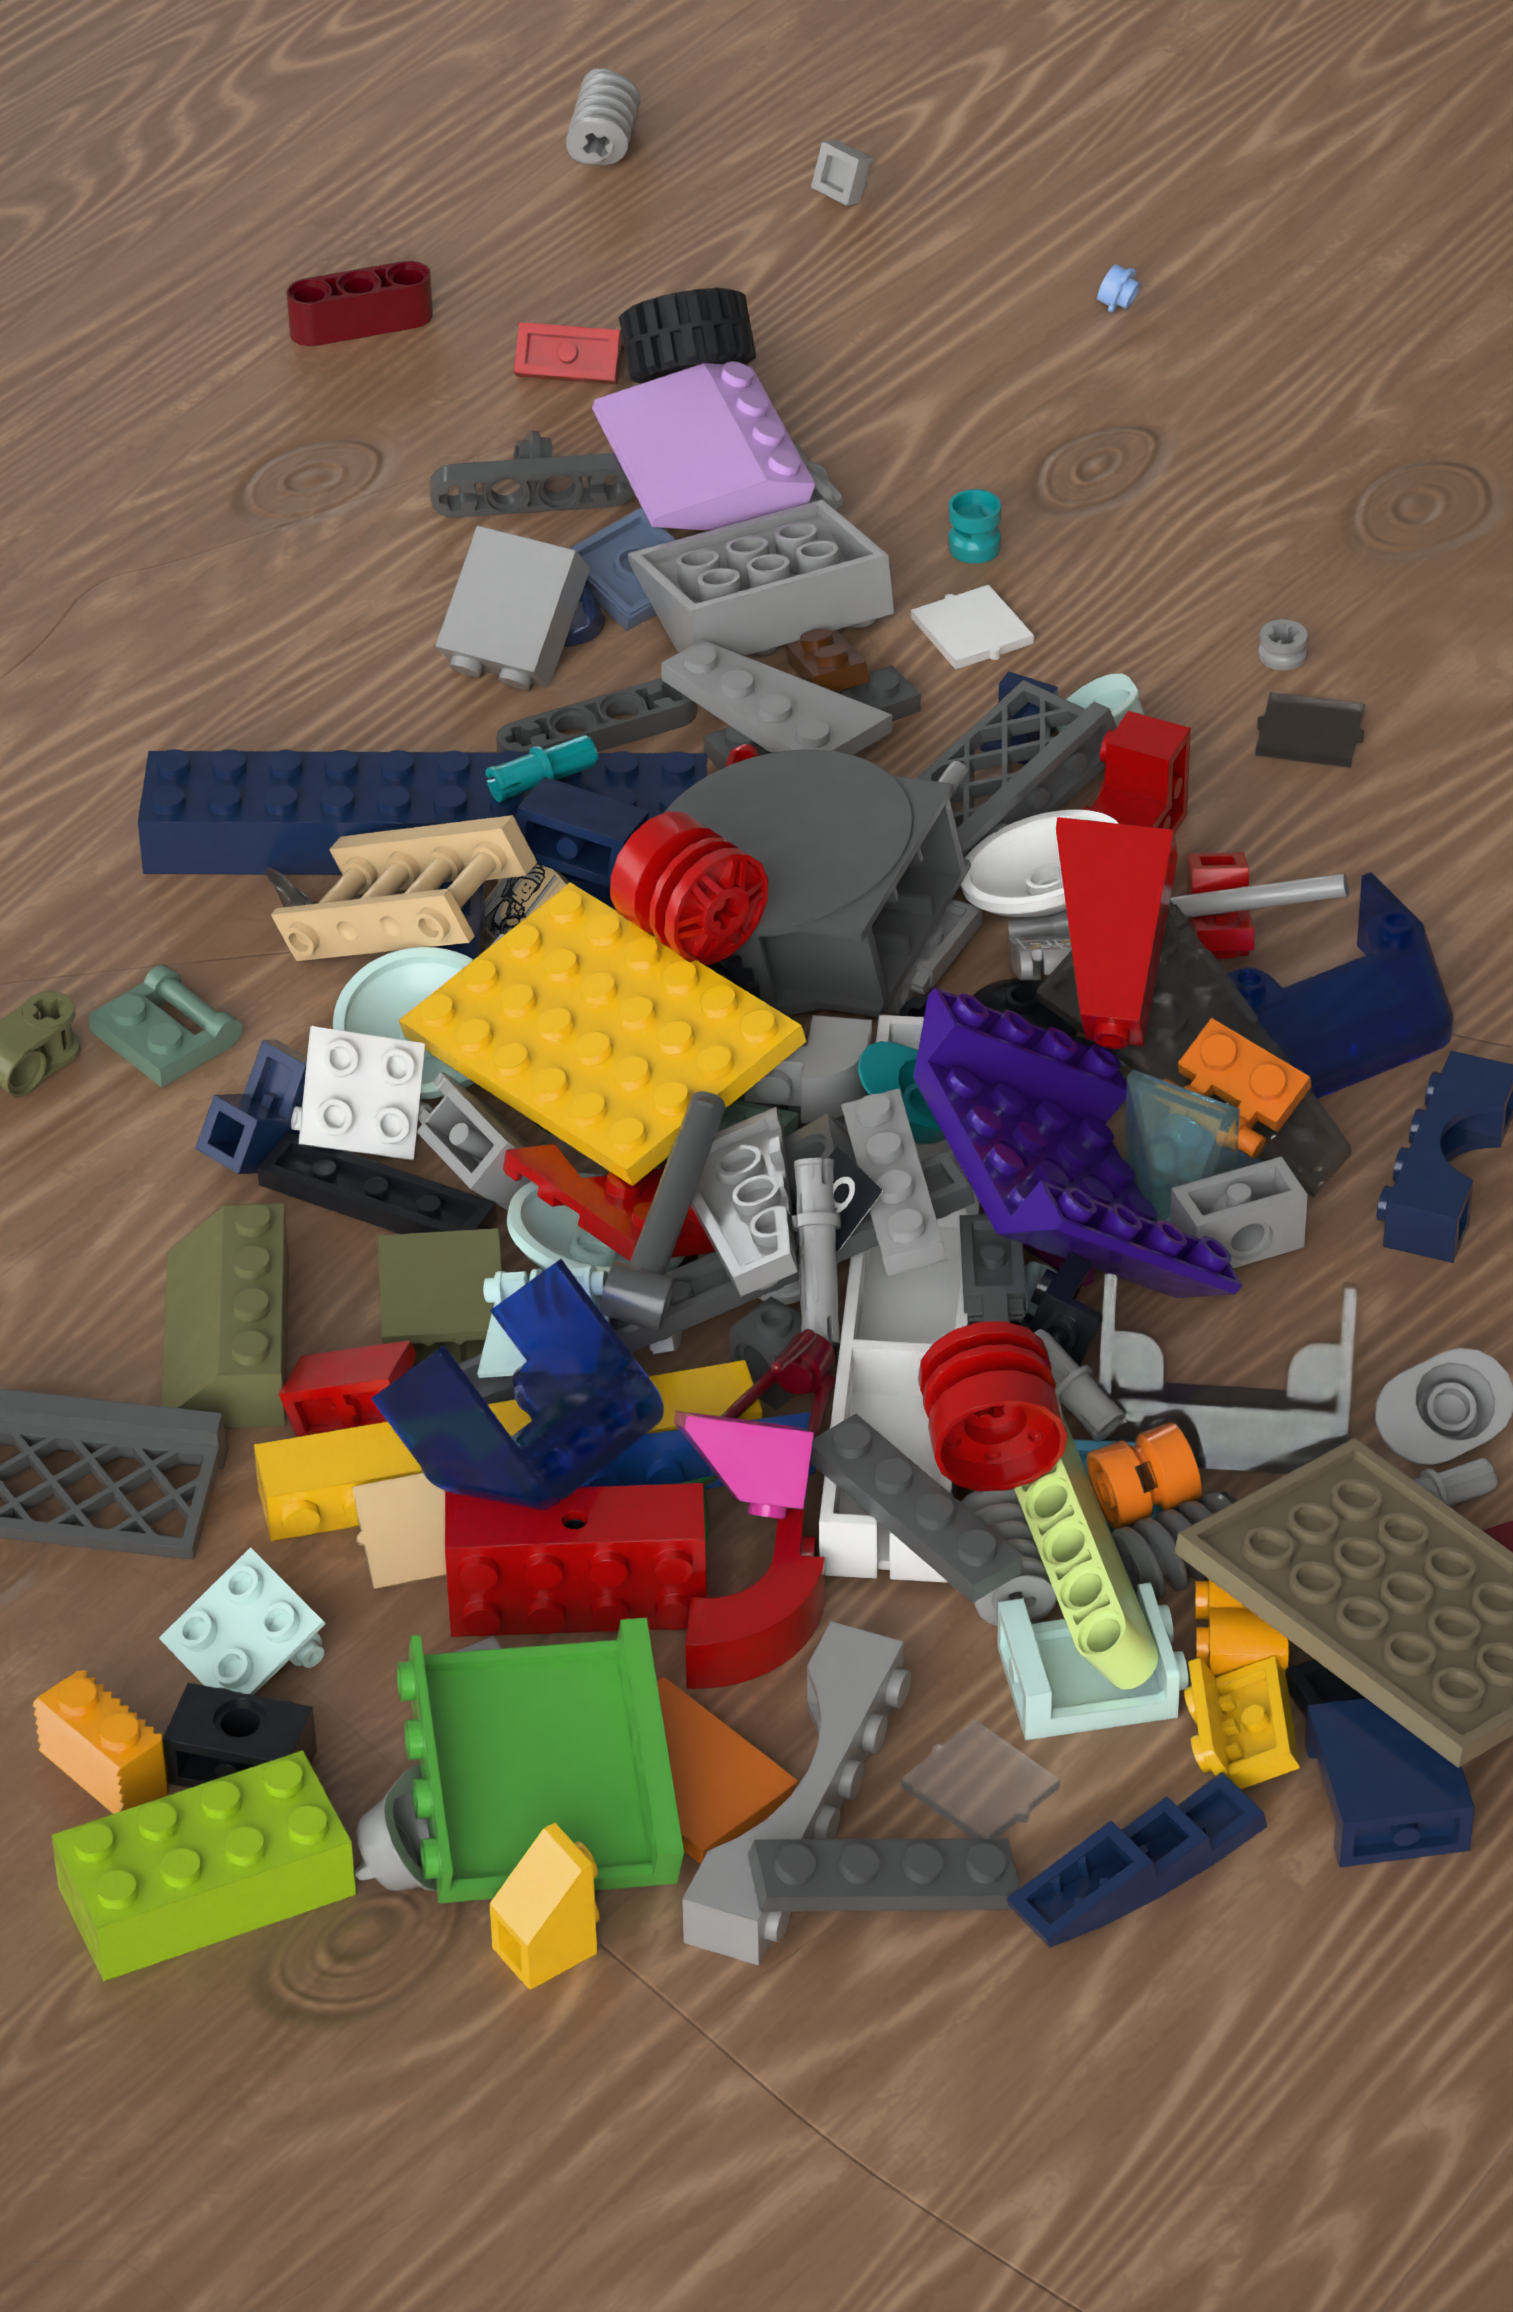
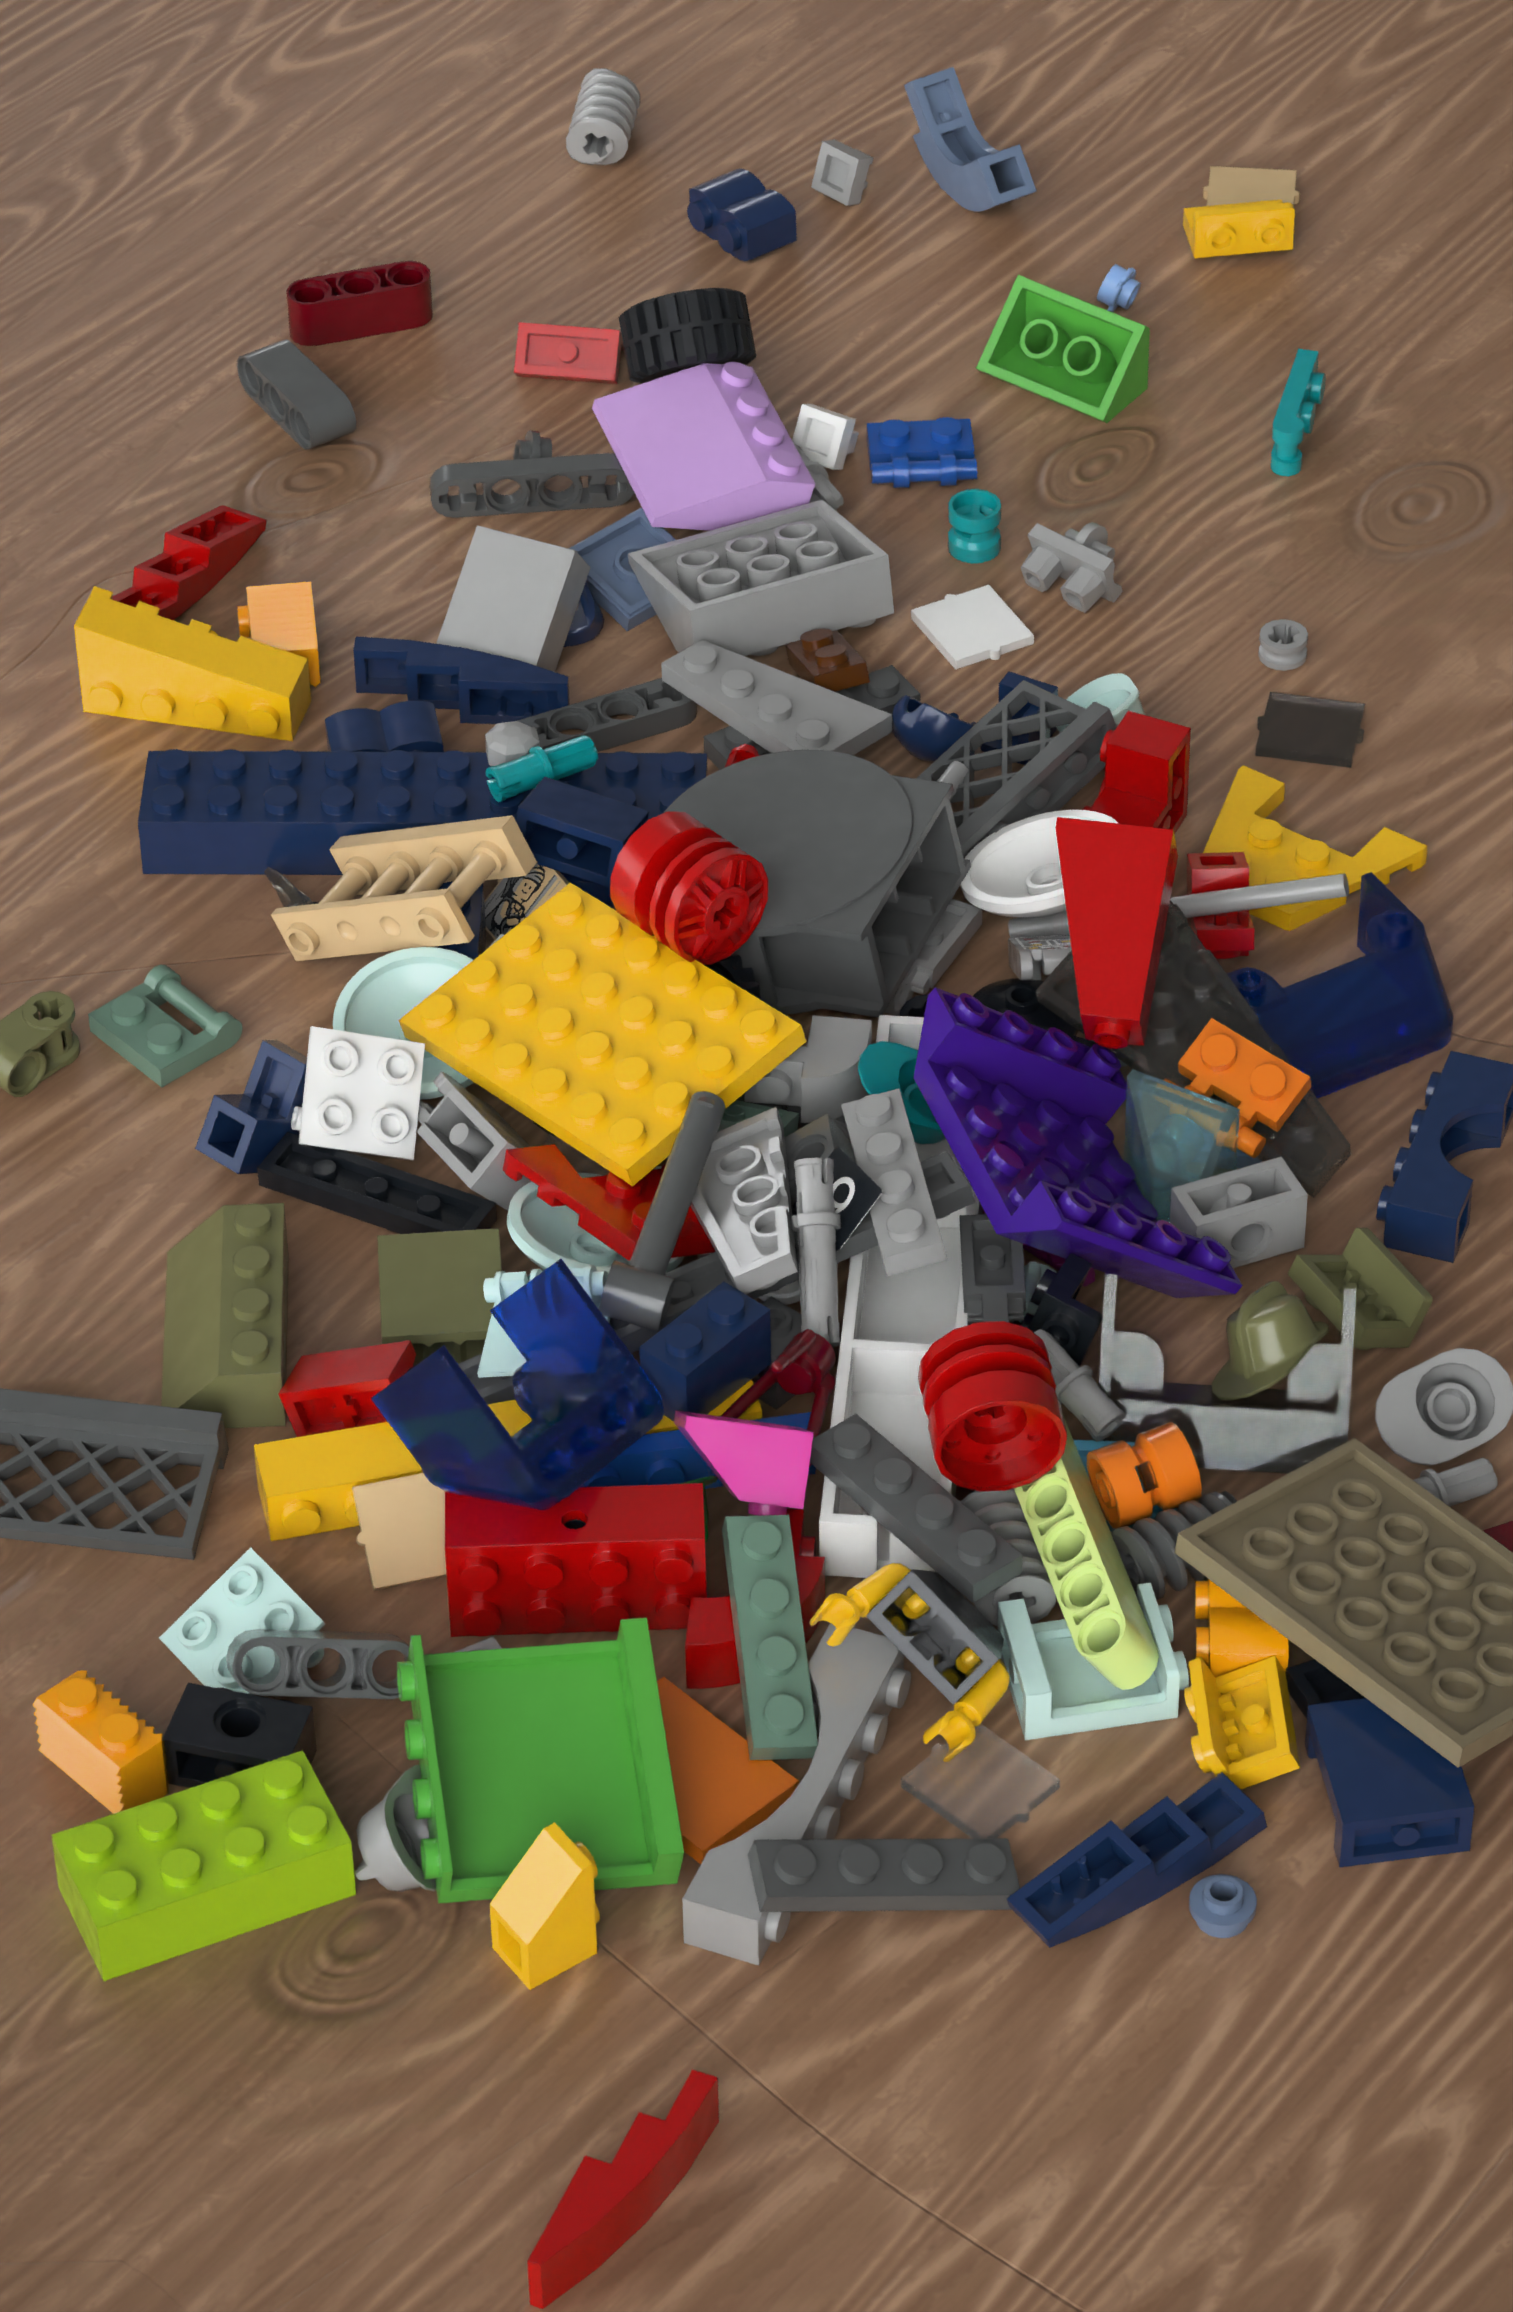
none -> yellow wedge [74,586,311,741]
none -> red slope [112,505,266,620]
none -> dark grey beam [226,1629,409,1699]
none -> dark grey beam [237,339,356,450]
none -> light orange brick [237,582,321,687]
none -> dark blue brick [325,700,444,752]
none -> dark blue slope [353,636,570,724]
none -> light grey tile [485,721,540,766]
none -> red slope [527,2069,719,2309]
none -> dark blue brick [639,1281,771,1421]
none -> dark blue brick [687,168,797,261]
none -> sand green plate [722,1515,818,1760]
none -> white tile [792,404,859,470]
none -> torso [810,1563,1010,1762]
none -> blue plate [867,417,977,488]
none -> dark blue hair [892,695,976,763]
none -> sand blue arch [904,67,1037,212]
none -> bright green slope [976,275,1150,423]
none -> light grey hips [1021,522,1123,613]
none -> yellow bracket [1183,199,1295,258]
none -> sand blue plate [1189,1874,1257,1938]
none -> tan piece [1203,166,1300,207]
none -> yellow wing [1203,765,1428,932]
none -> olive piece [1212,1281,1329,1400]
none -> teal plate [1271,349,1326,476]
none -> olive bracket [1288,1228,1433,1350]

